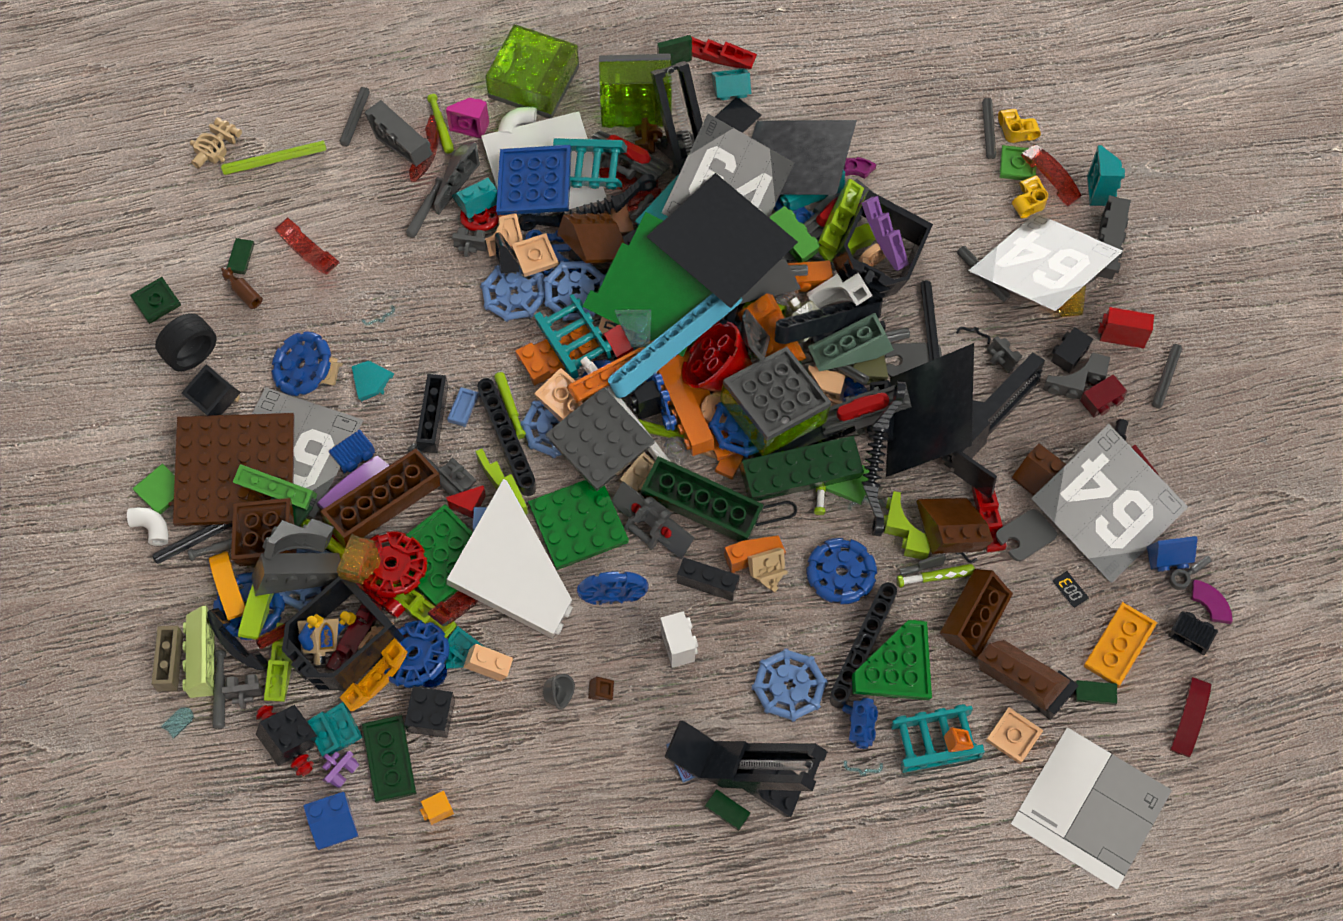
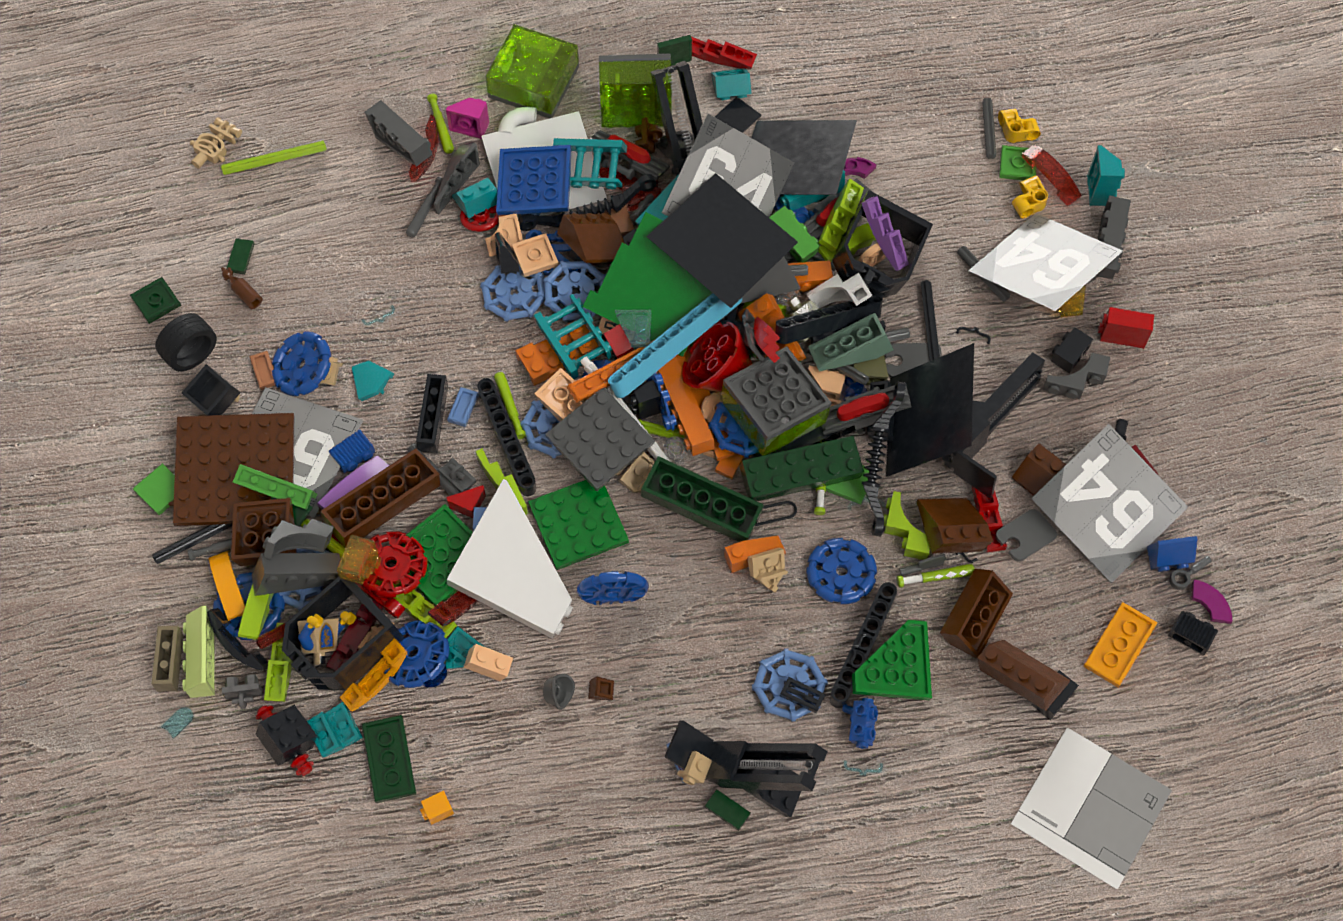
white cylinder [127,507,168,546] -> none
dark grey piece [212,650,226,730] -> none
clear red slope [275,217,340,275] -> none
blue slope [303,792,359,850] -> none
medium lavender hips [322,750,359,788] -> none
dark grey axle [339,87,370,147] -> none
black piece [404,686,455,738] -> none
dark grey hips [452,227,487,257] -> none
dark grey piece [612,481,695,559] -> none
white brick [661,611,698,668] -> none
black brick [677,557,740,602] -> none
teal fence [891,704,985,773] -> none
orange slope [944,727,974,752] -> none
light nougat tile [986,707,1043,765] -> none
dark grey hips [987,336,1022,373] -> none
black sticker [1052,571,1089,608] -> none
dark green tile [1075,680,1117,705] -> none
dark red brick [1080,374,1127,418] -> none
dark grey axle [1152,344,1182,409] -> none
dark red slope [1170,677,1212,758] -> none
none -> nougat tile [249,351,275,390]
none -> tan bracket [677,751,712,785]
none -> red slope [754,316,780,363]
none -> black tile [780,677,826,714]

